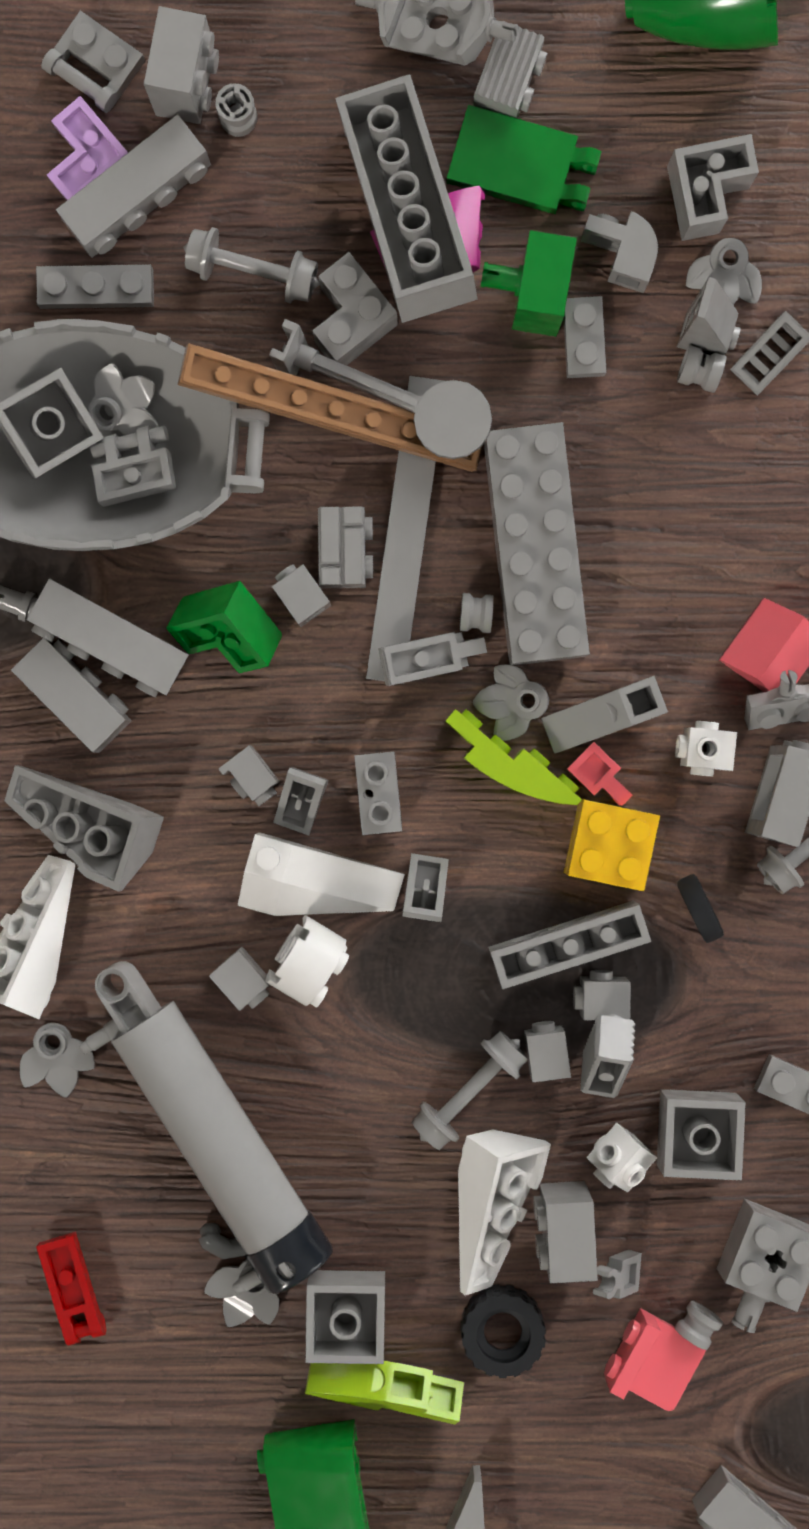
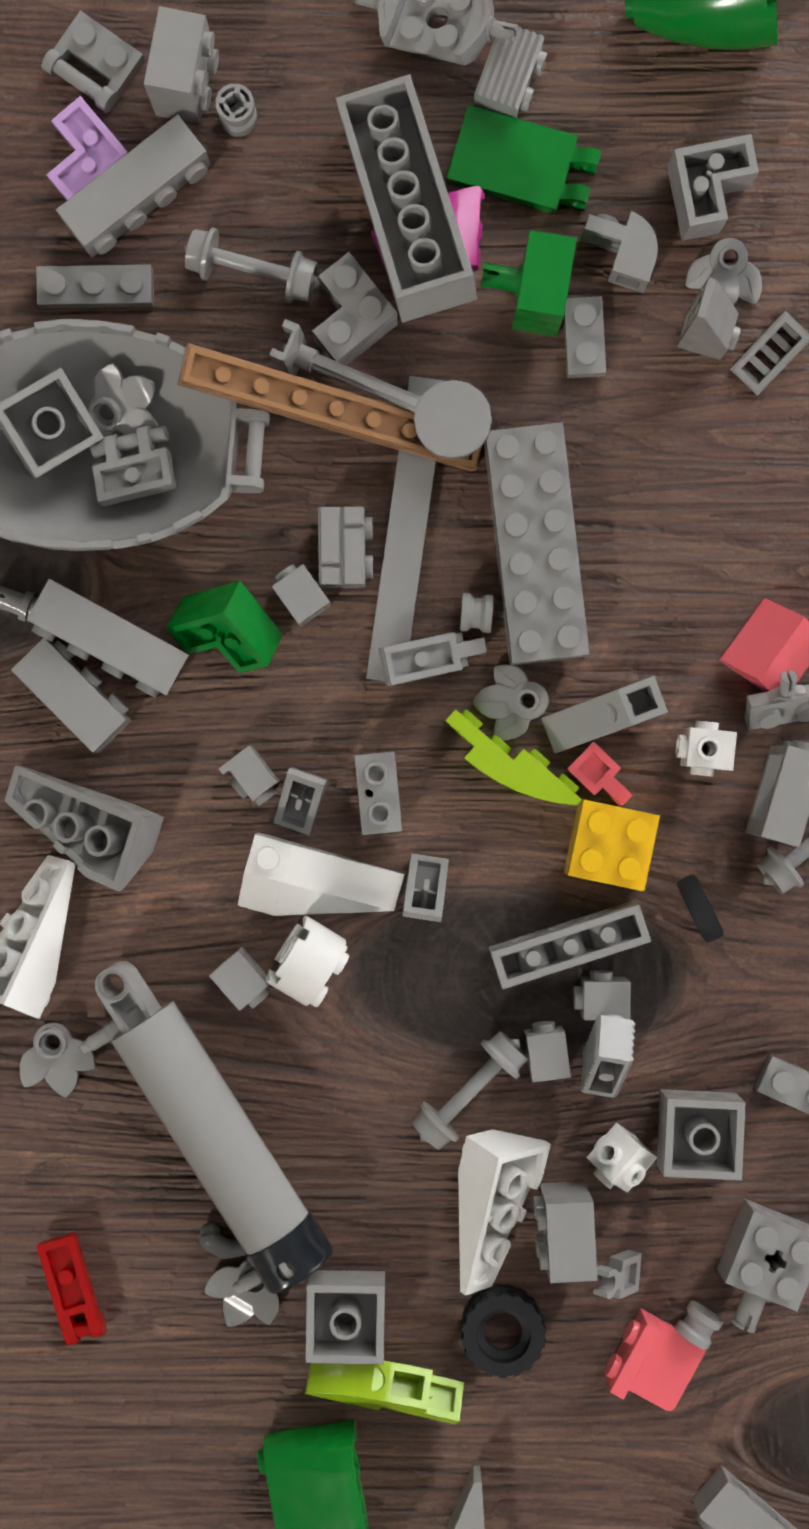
light grey wheel [677,345,727,393] -> none

